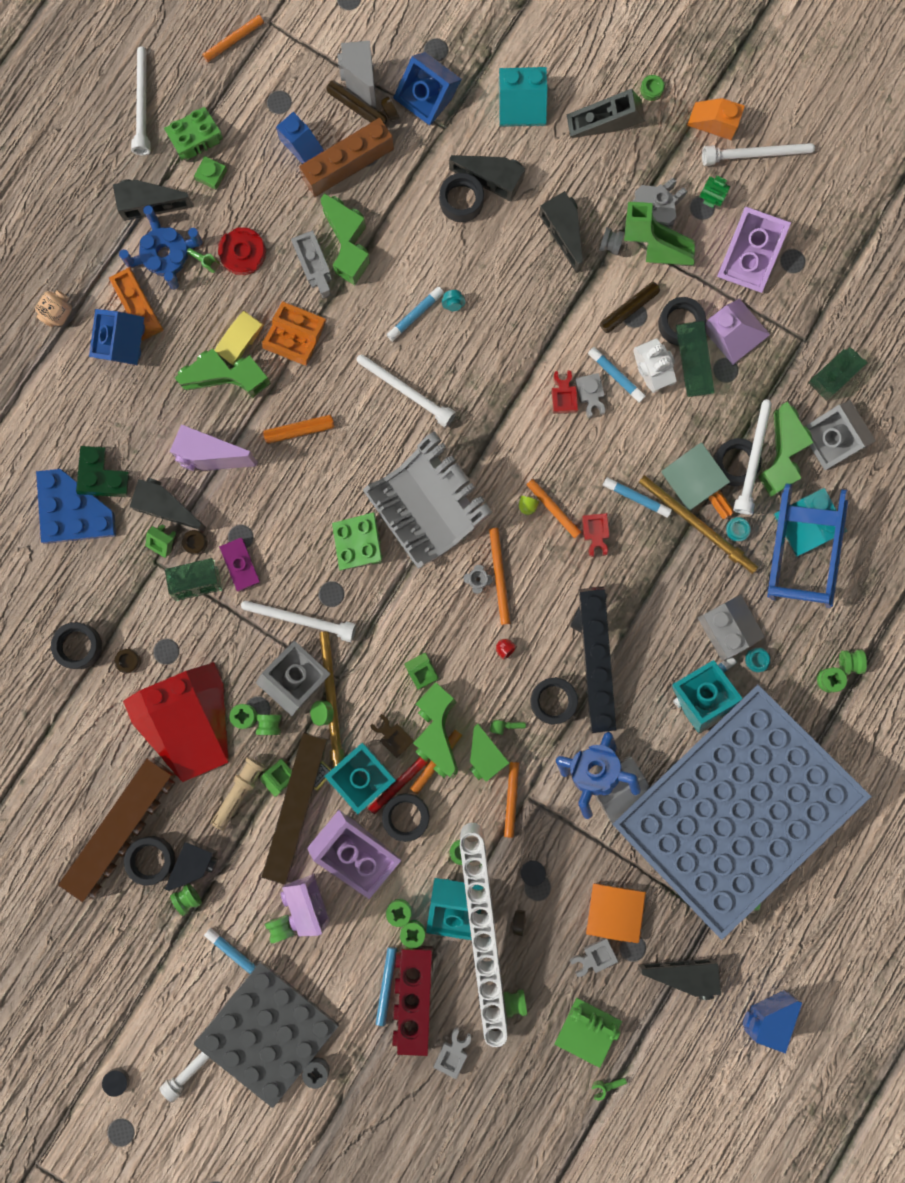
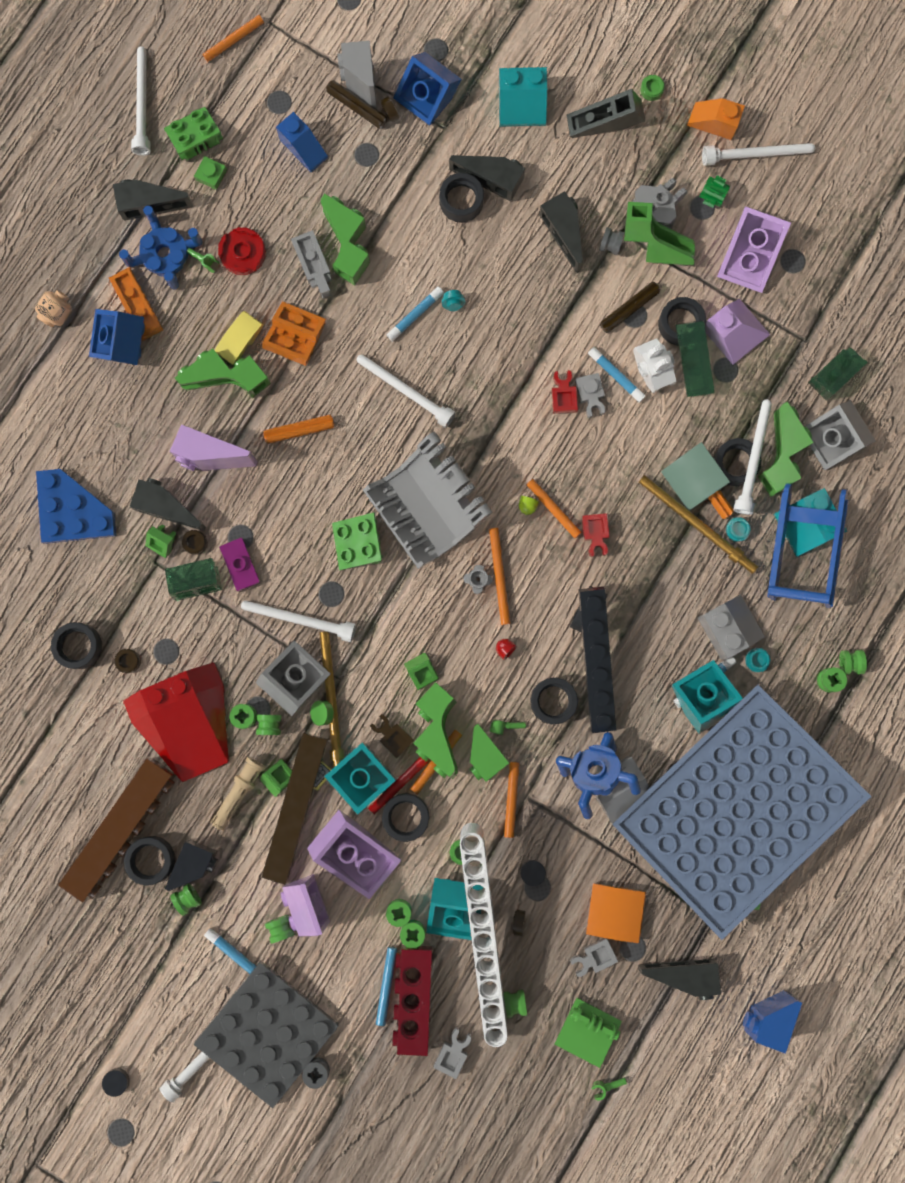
dark green plate [76,446,129,497] -> none
dark orange brick [299,117,394,198] -> none
dark azure bar [602,477,672,518] -> none

